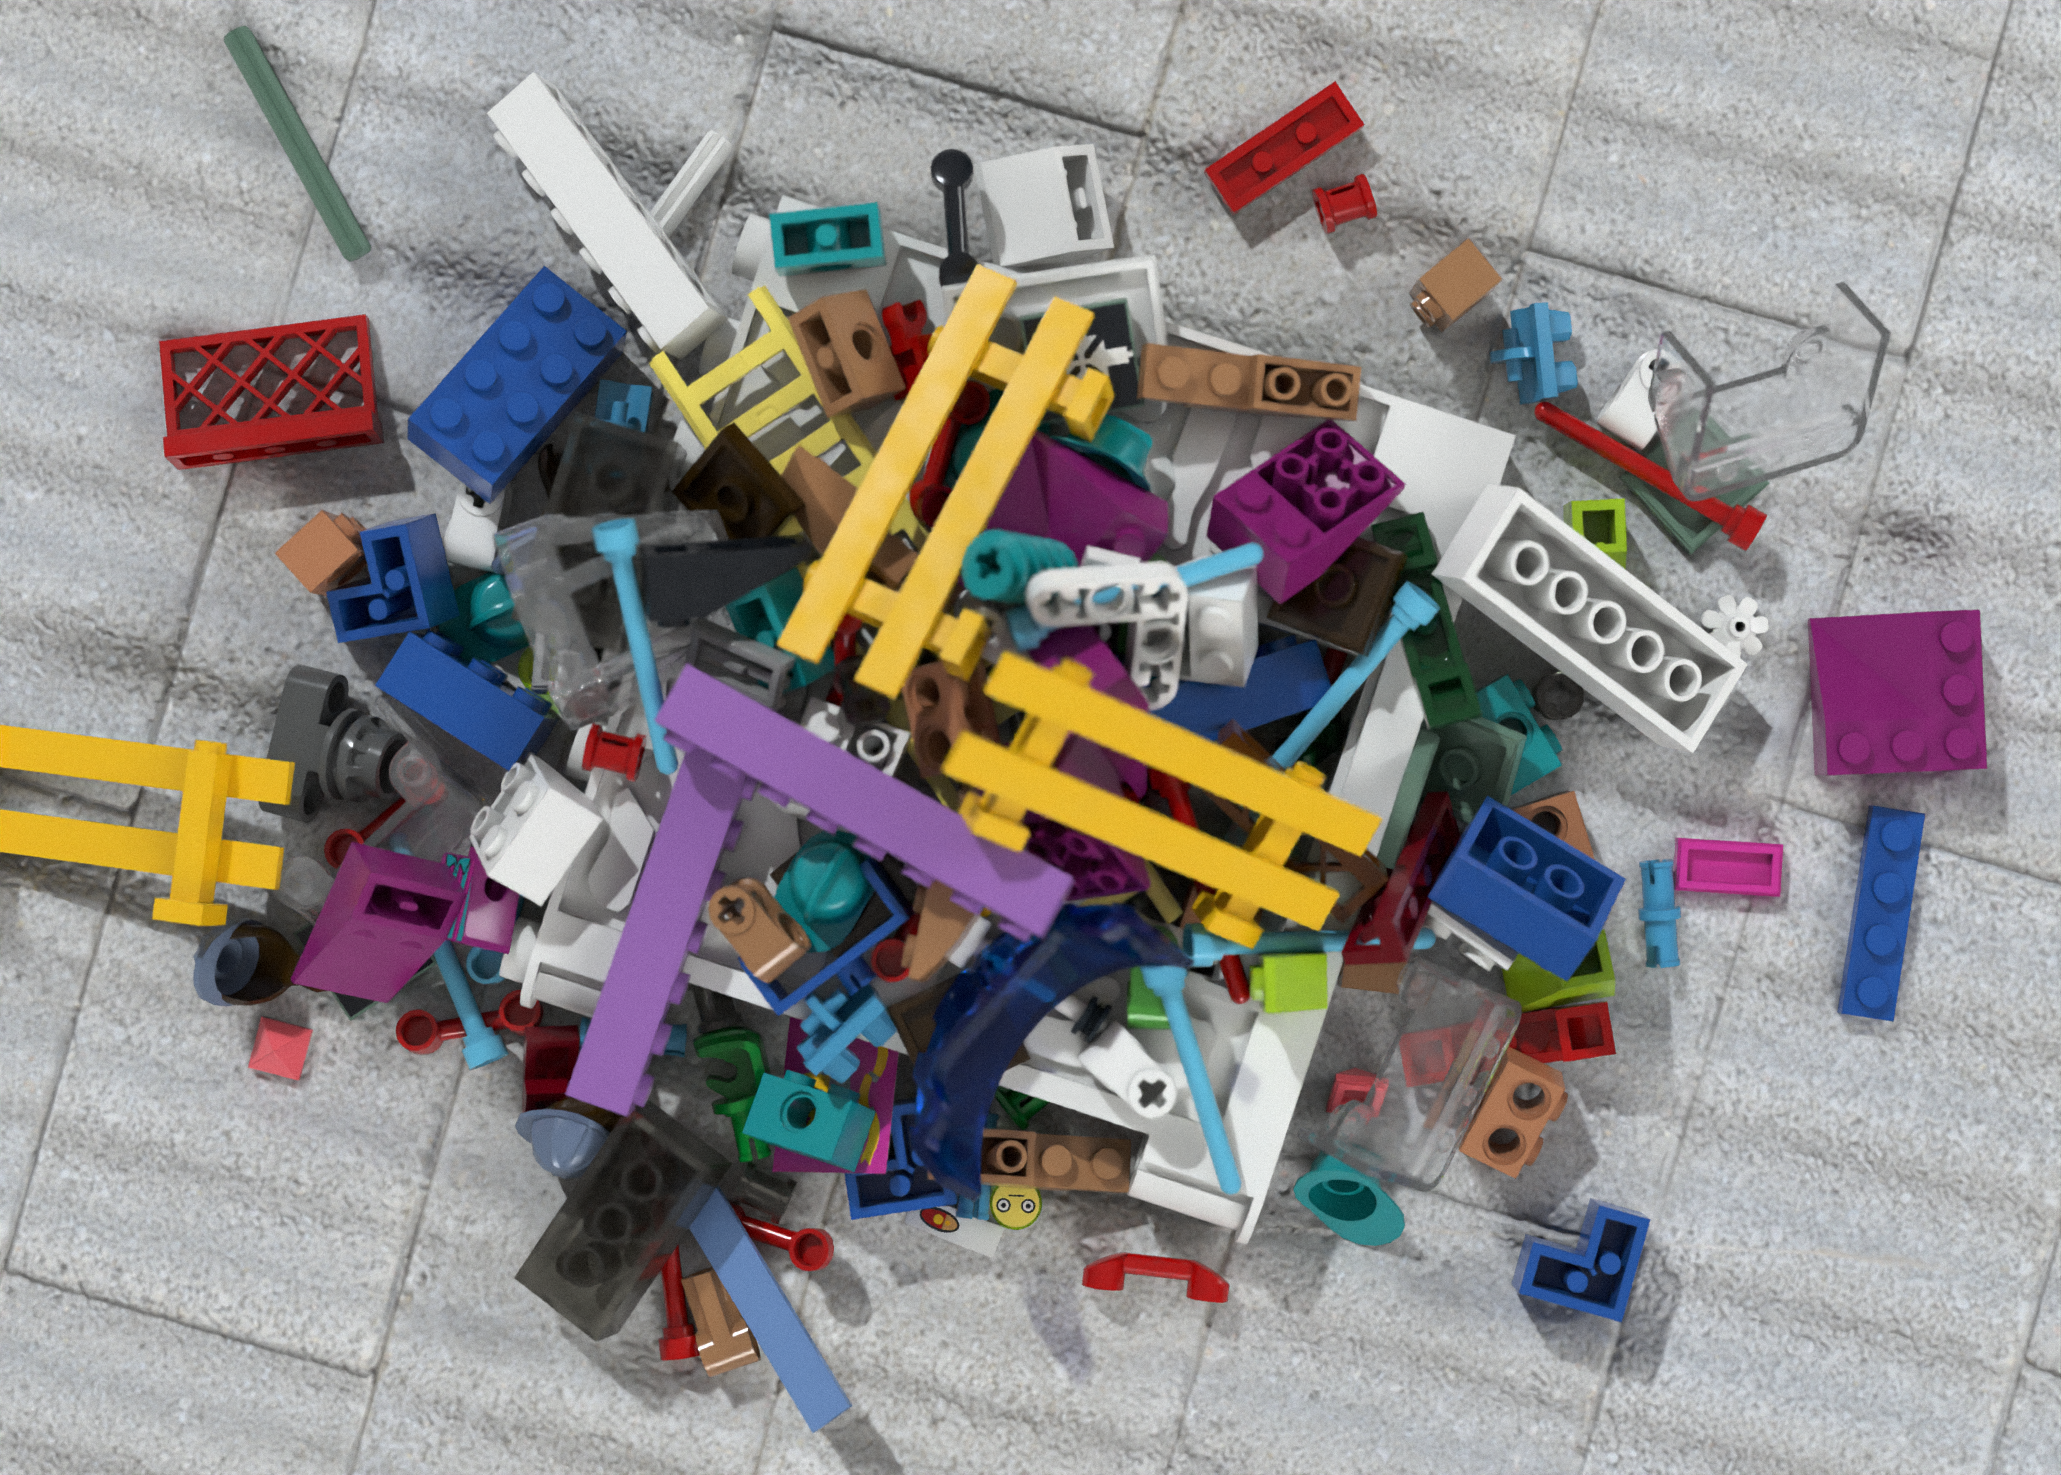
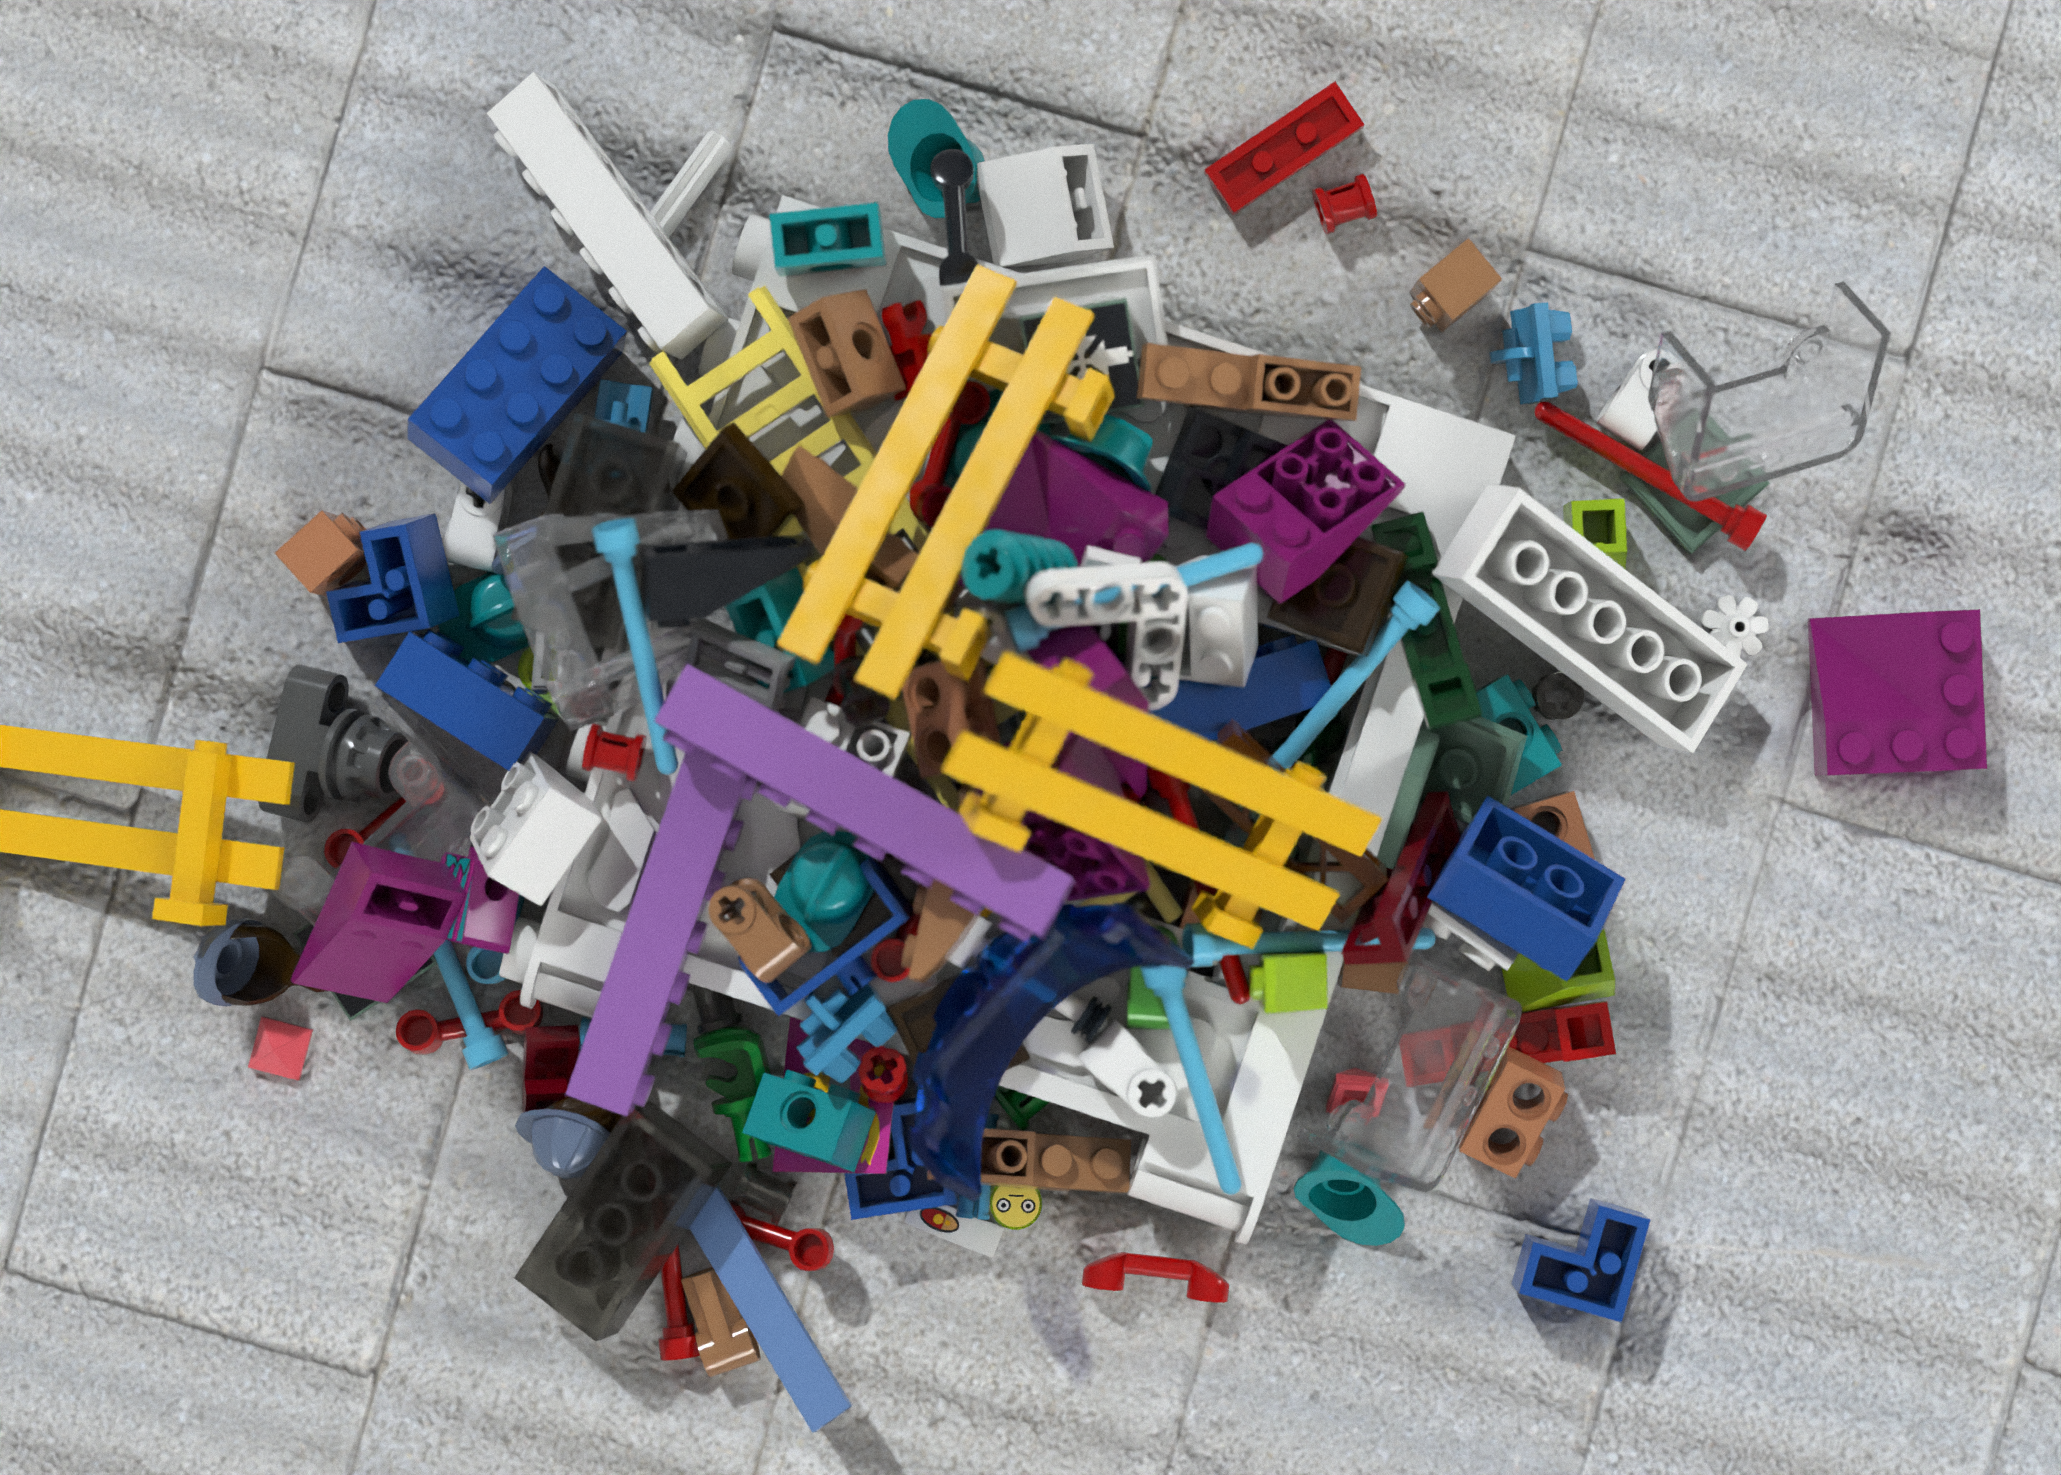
red fence [159,314,384,470] -> none
sand green axle [224,26,371,262] -> none
dark azure pin [1638,859,1681,968] -> none
dark pink tile [1673,837,1784,897] -> none
blue plate [1837,805,1925,1022] -> none
none -> red bush [858,1046,908,1103]
none -> teal piece [887,99,985,219]
none -> black slope [1155,407,1289,530]

